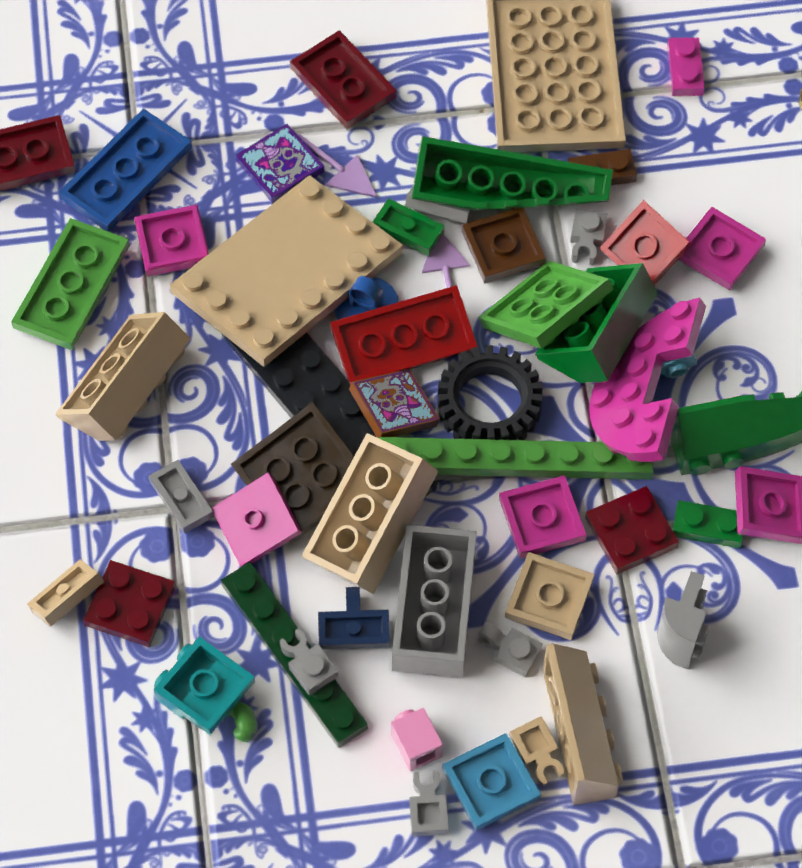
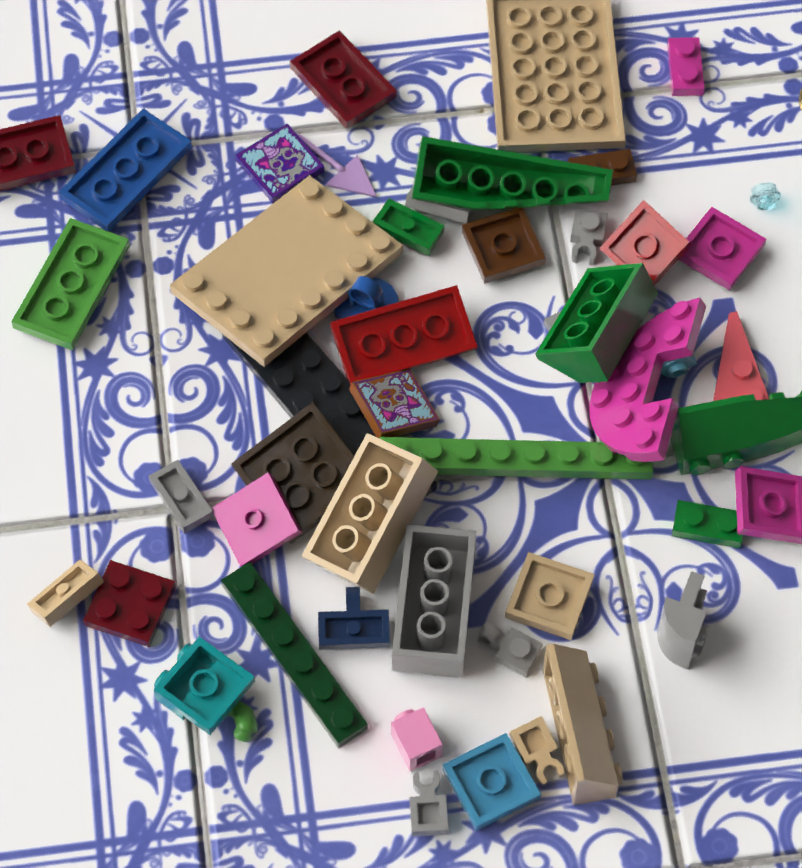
tan slope [55,312,191,441] -> none
dark pink plate [134,204,209,277] -> none
light grey plate [280,628,339,695] -> none
lavender piece [422,234,470,288] -> none
black tyre [438,345,543,440] -> none
bright green plate [478,261,613,348] -> none
dark pink plate [499,475,587,559] -> none
dark red plate [585,486,679,575] -> none
none -> coral wing [713,311,769,401]
none -> clear light blue plate [749,182,781,210]

